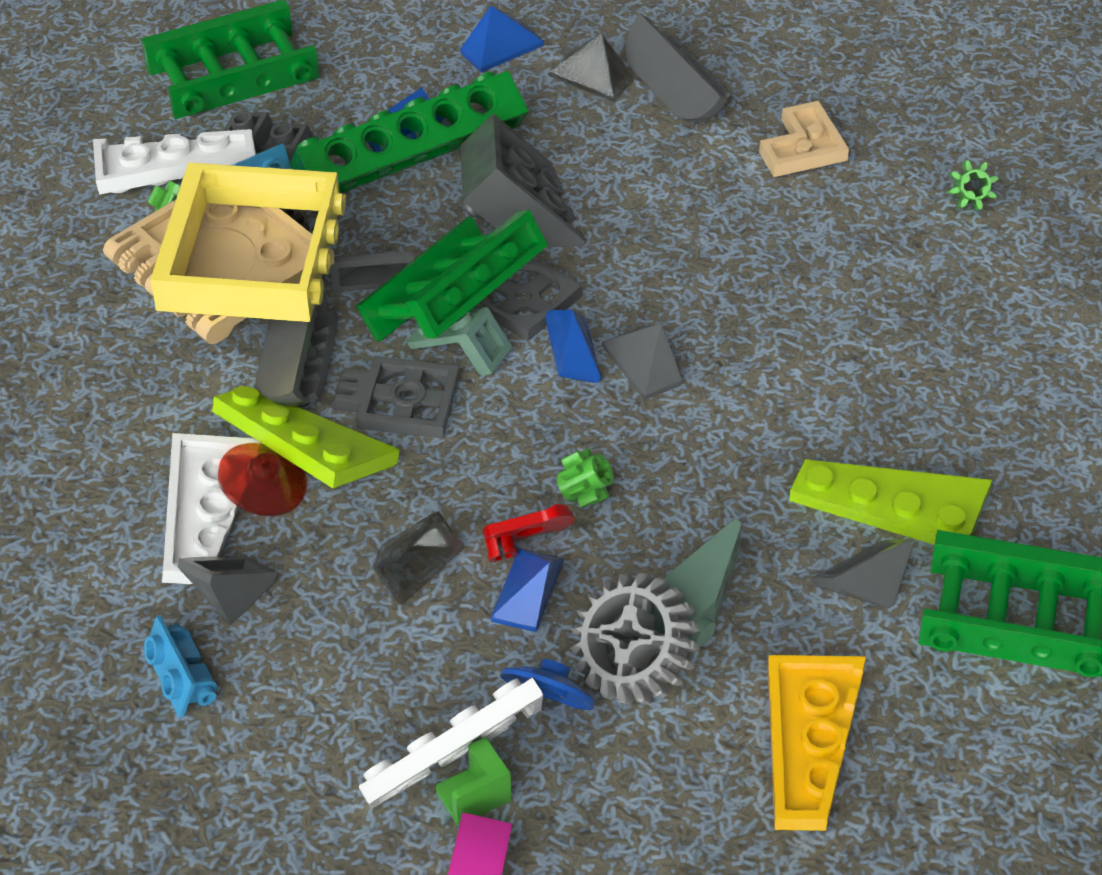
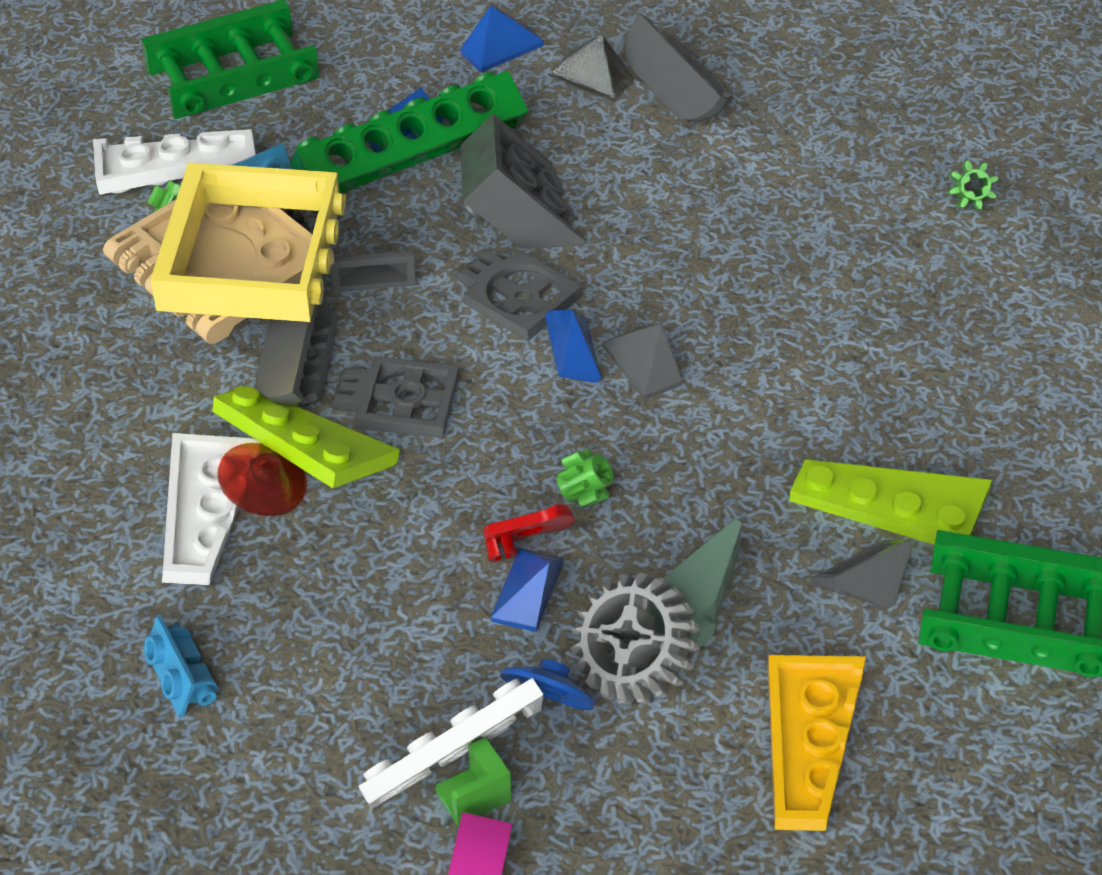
dark grey slope [177,555,277,625] -> none
dark grey slope [223,111,312,161] -> none
green fence [356,209,548,341] -> none
clear smoke slope [372,511,465,604] -> none
sand green bracket [406,307,512,375] -> none
tan plate [759,101,849,177] -> none

